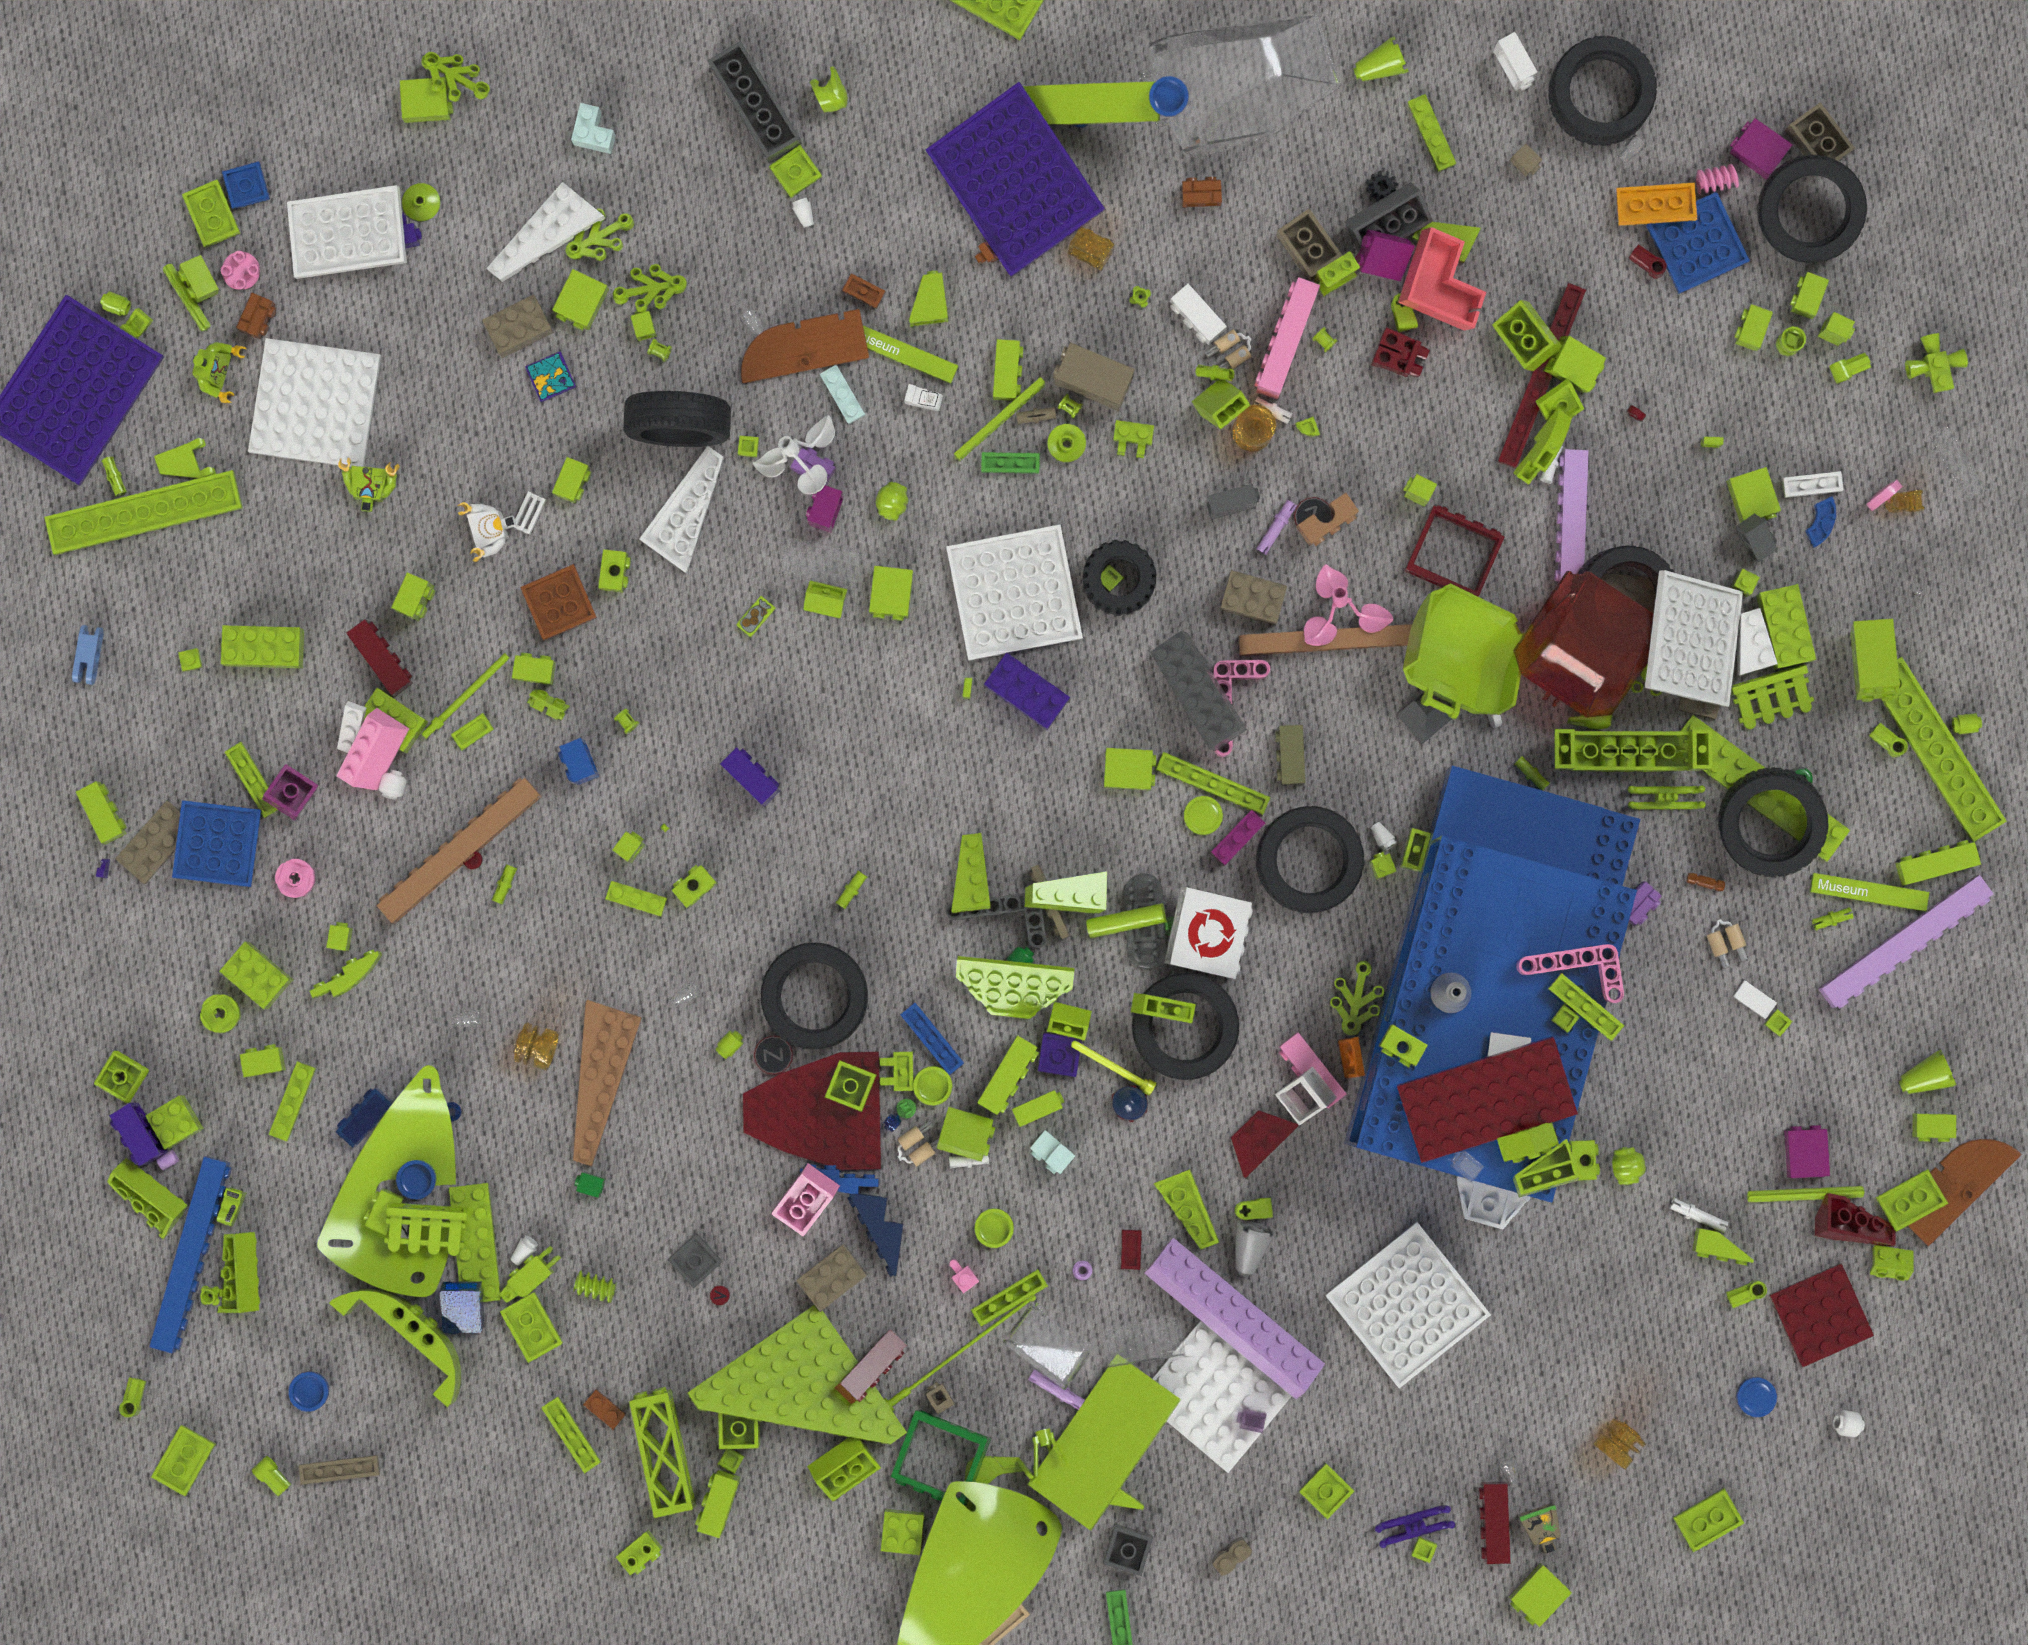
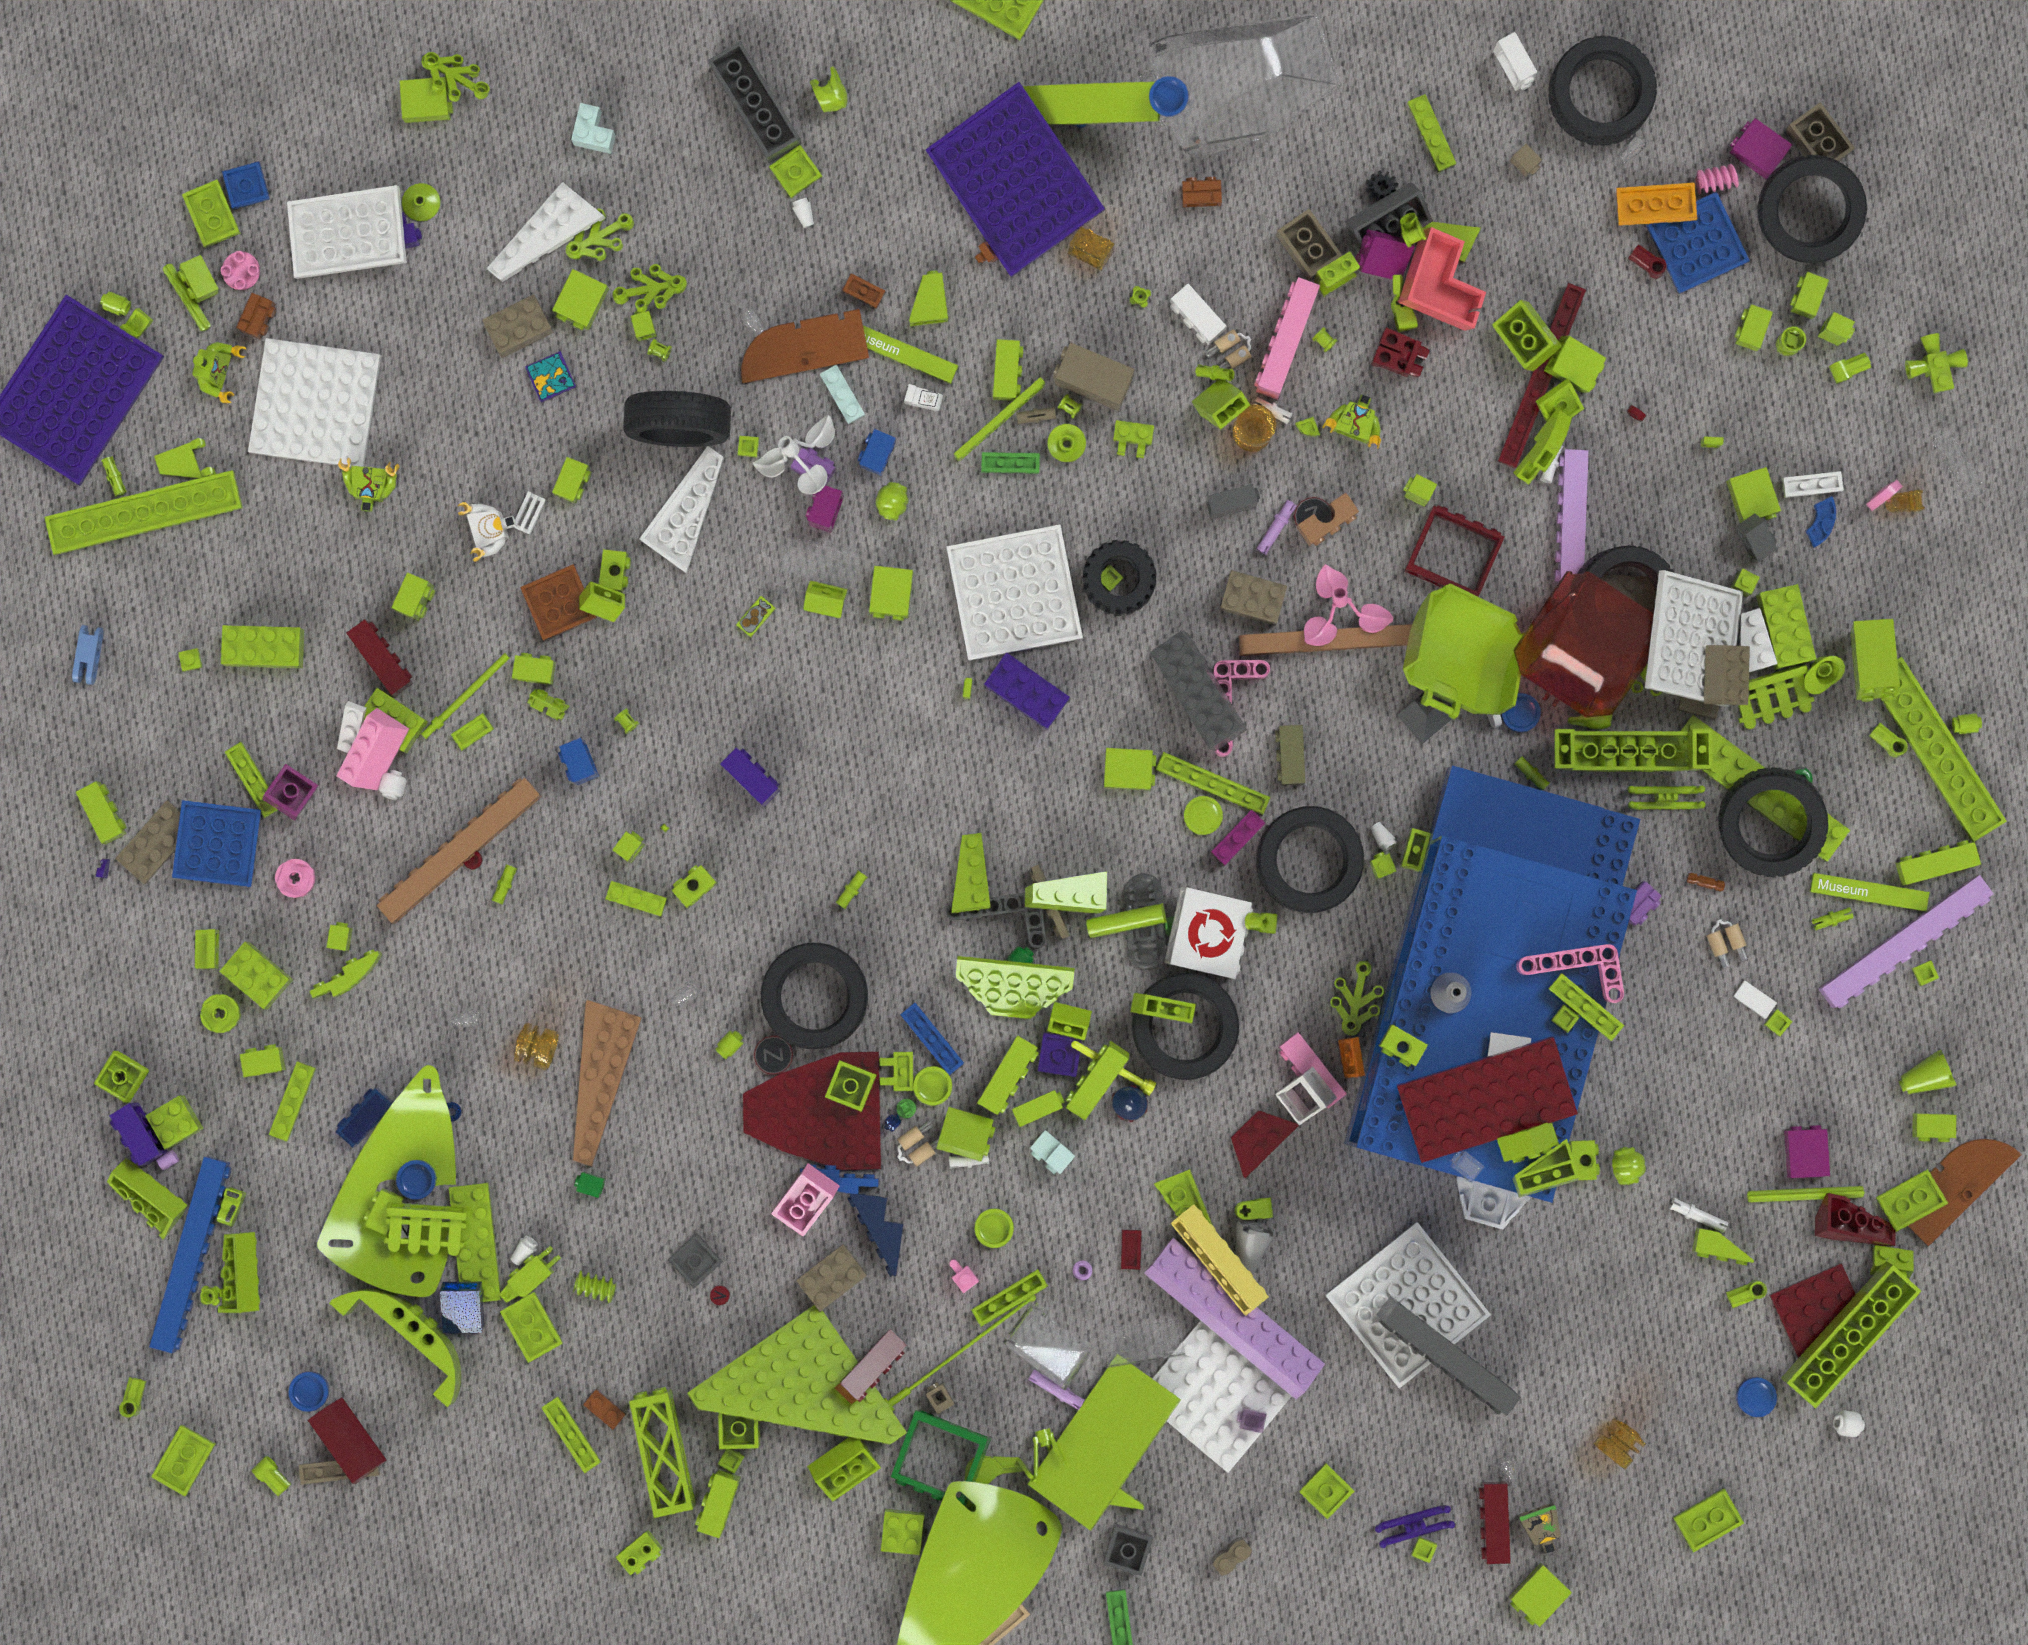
lime cone [1353,36,1409,81] -> none
none -> lime panel [195,929,219,969]
none -> dark red slope [308,1397,387,1485]
none -> lime brick [579,581,625,622]
none -> blue brick [858,429,896,476]
none -> lime brick [1065,1041,1130,1120]
none -> light yellow brick [1171,1205,1269,1316]
none -> lime piece [1245,912,1278,934]
none -> lime torso [1322,395,1381,449]
none -> dark grey brick [1376,1296,1521,1416]
none -> lime tile [1393,275,1404,294]
none -> lime piece [1400,213,1427,248]
none -> blue piece [1501,693,1541,733]
none -> dark tan brick [1704,645,1750,705]
none -> lime brick [1781,1261,1921,1409]
none -> lime piece [1804,656,1845,695]
none -> lime plate [1912,960,1939,986]

